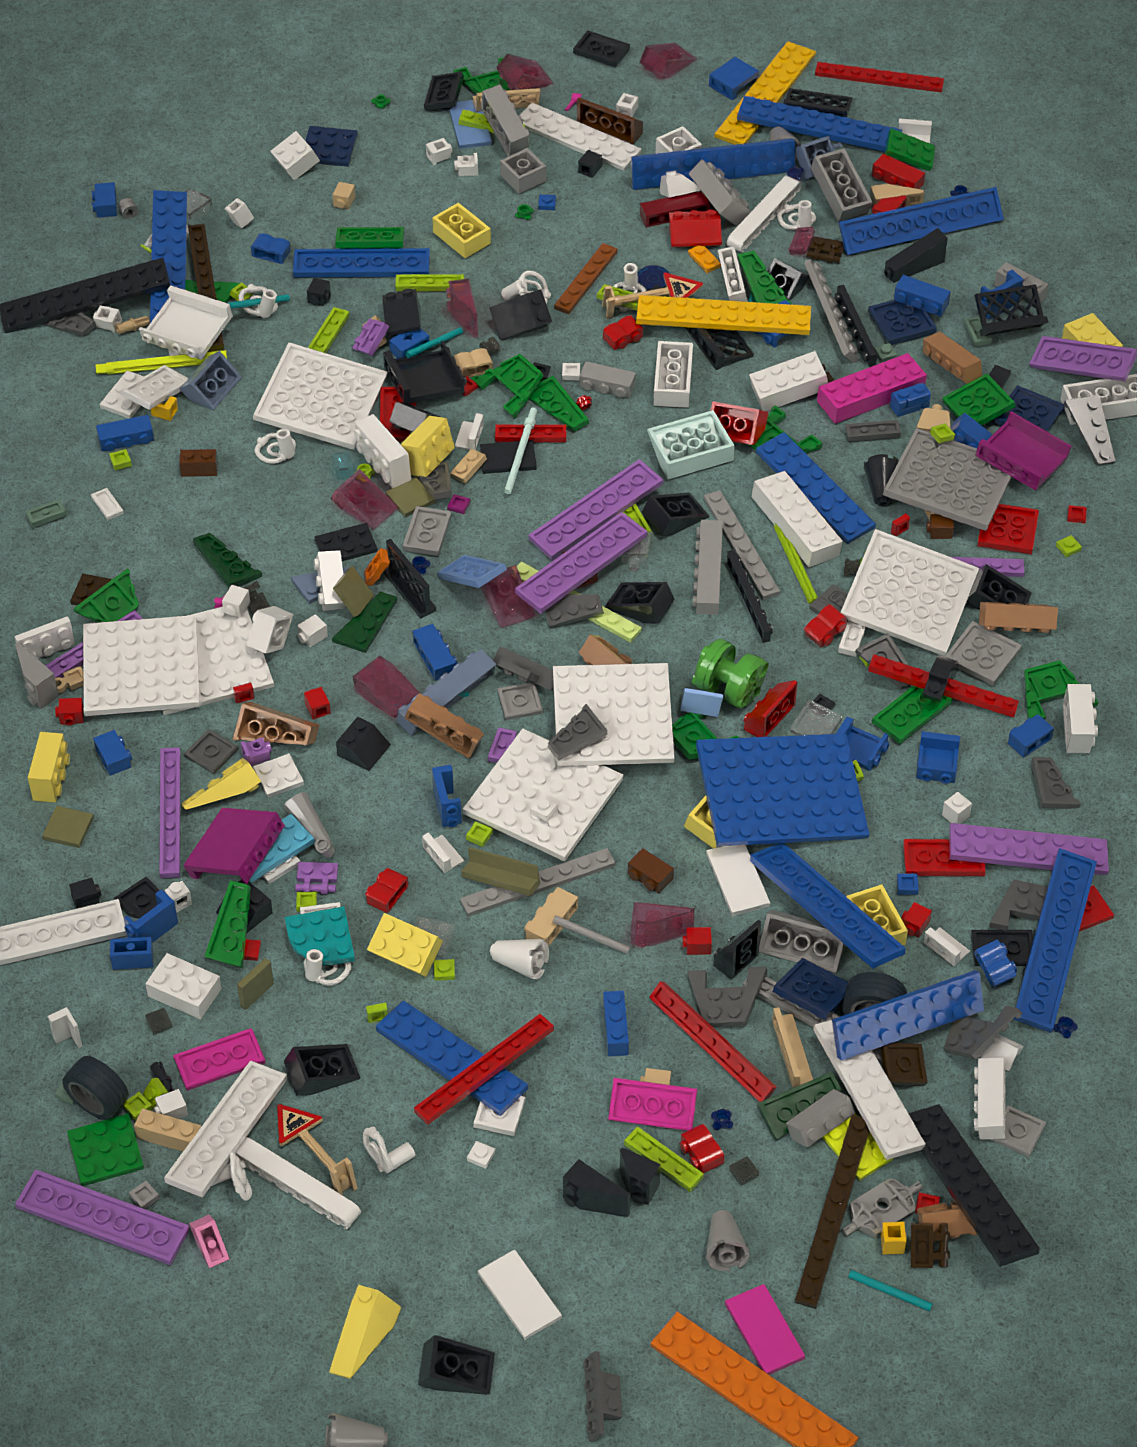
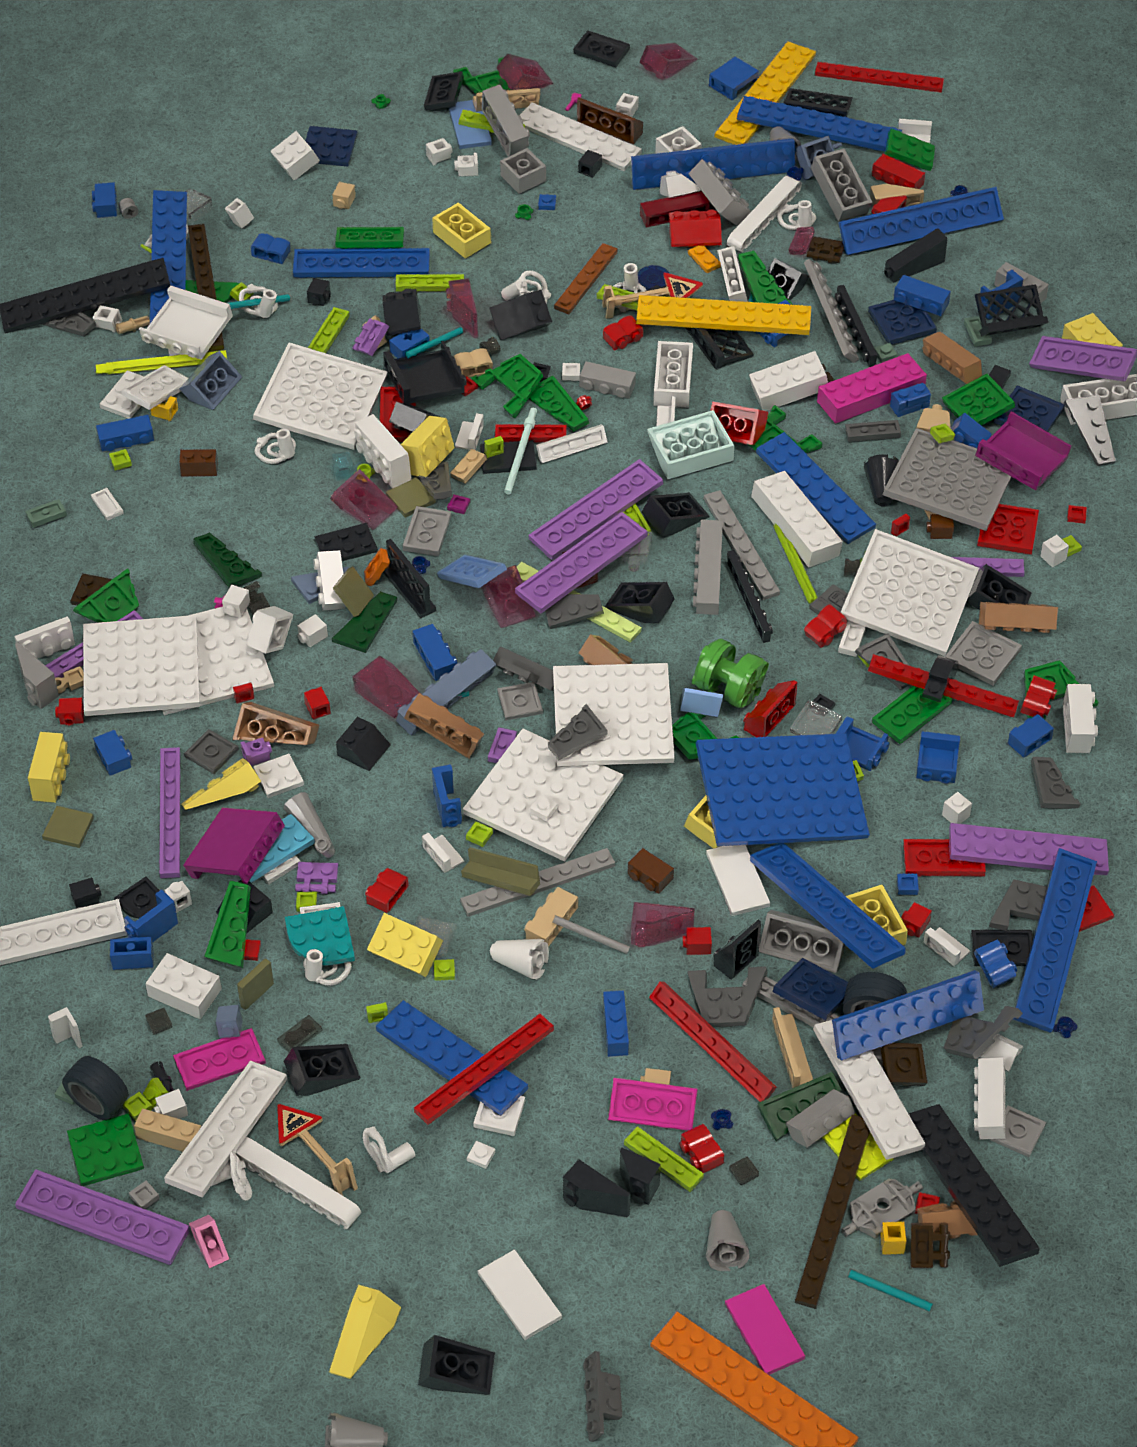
none -> sand blue brick [216,1005,243,1038]
none -> clear smoke plate [277,1015,322,1053]
none -> lime plate [484,436,504,458]
none -> white plate [536,425,607,463]
none -> white panel [657,396,675,426]
none -> red brick [1020,675,1057,718]
none -> white brick [1041,535,1069,568]

